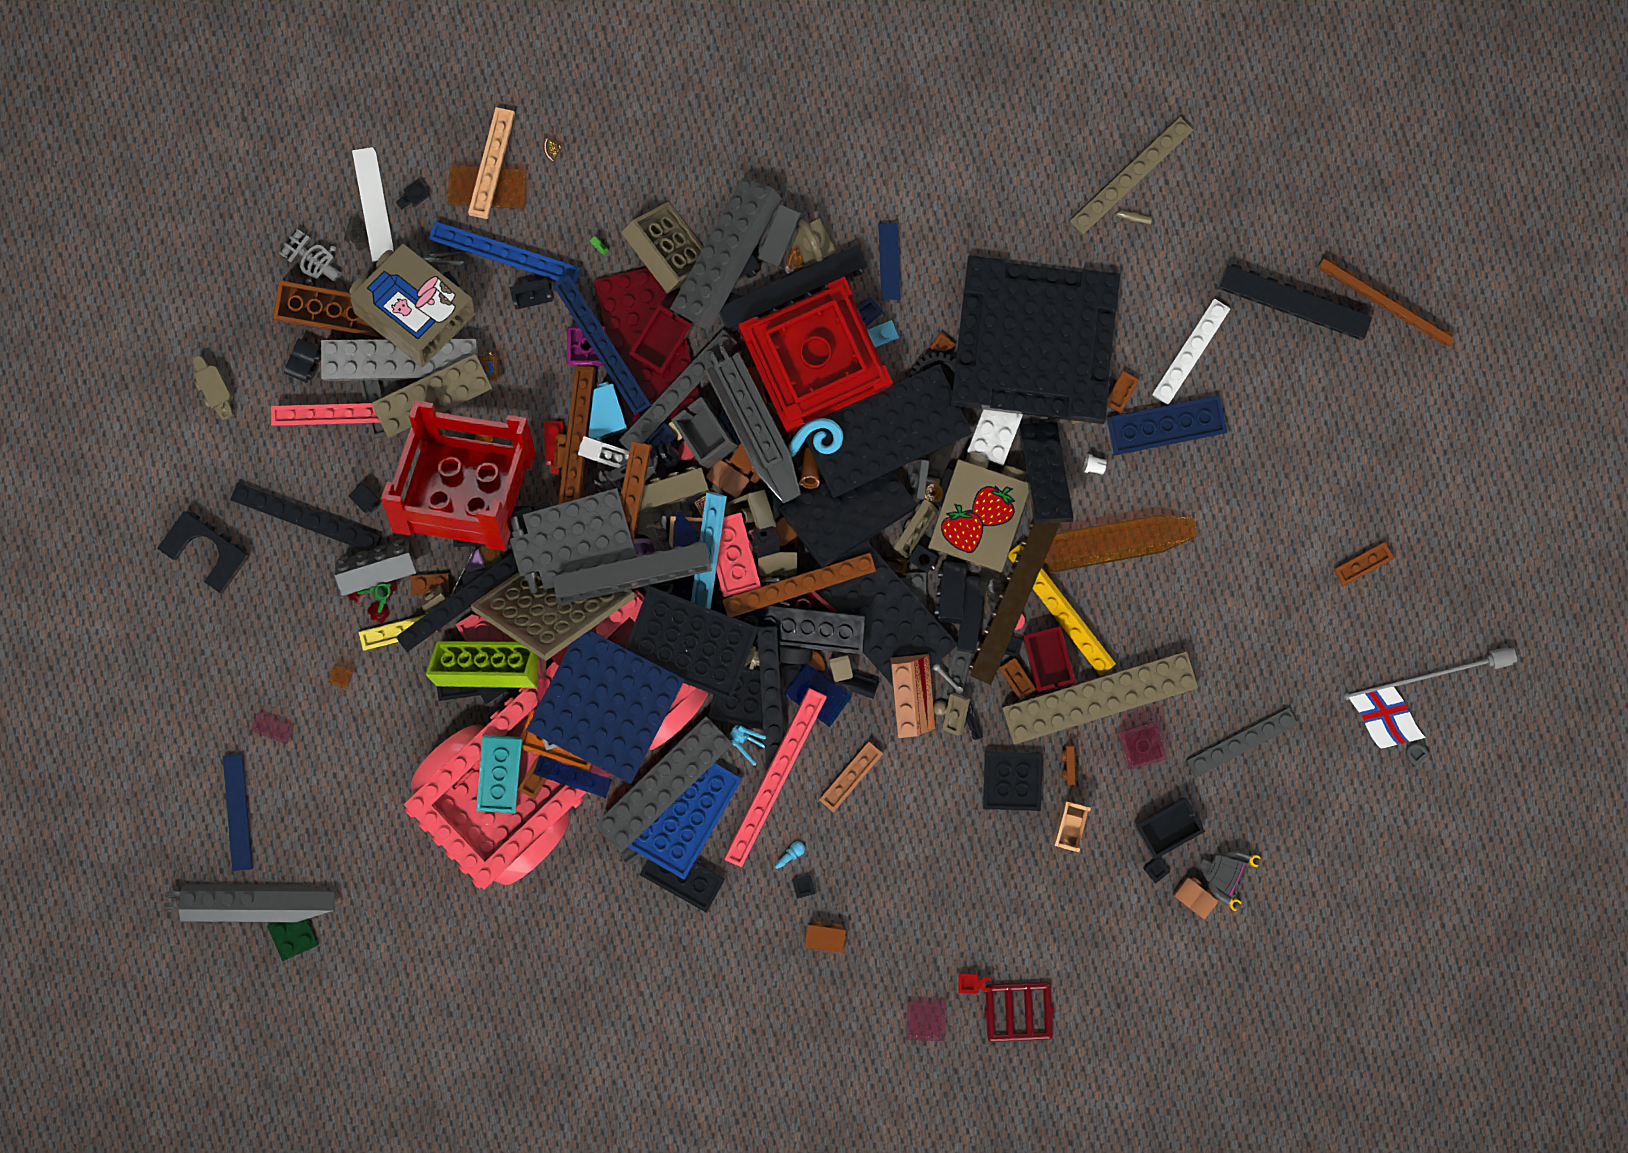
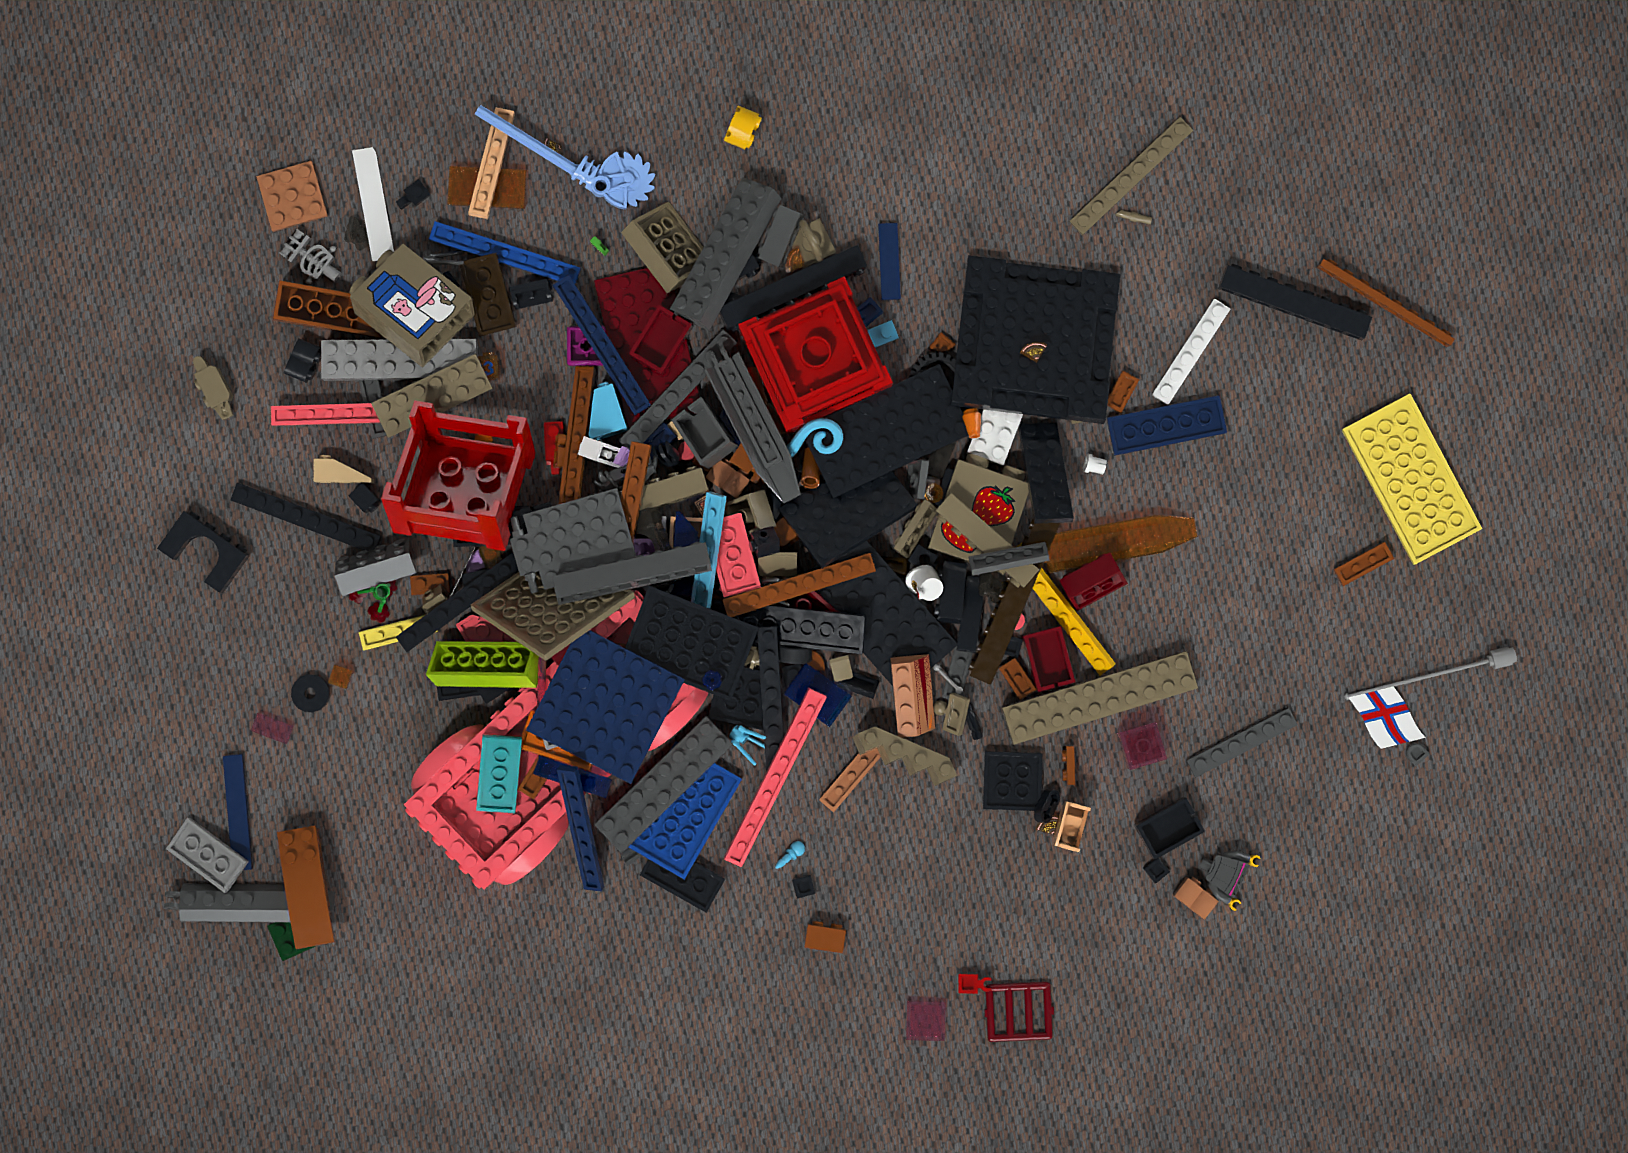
none -> light grey tile [166,817,249,893]
none -> nougat plate [256,161,328,232]
none -> dark orange slope [277,825,335,949]
none -> black tile [291,674,330,712]
none -> tan slope [314,455,374,483]
none -> dark brown plate [460,252,517,337]
none -> light blue piece [475,105,655,210]
none -> dark blue plate [557,765,604,892]
none -> lavender tile [613,446,630,466]
none -> clear blue plate [702,670,722,690]
none -> yellow brick [724,105,762,150]
none -> dark tan brick [853,727,957,787]
none -> white hat [905,565,943,601]
none -> dark tan brick [935,493,1039,588]
none -> orange cone [962,408,981,438]
none -> dark grey plate [968,542,1049,576]
none -> clear orange tile [1020,342,1047,362]
none -> black beam [1034,789,1060,823]
none -> clear orange tile [1035,815,1059,835]
none -> dark red slope [1059,552,1128,611]
none -> light yellow plate [1342,394,1482,565]

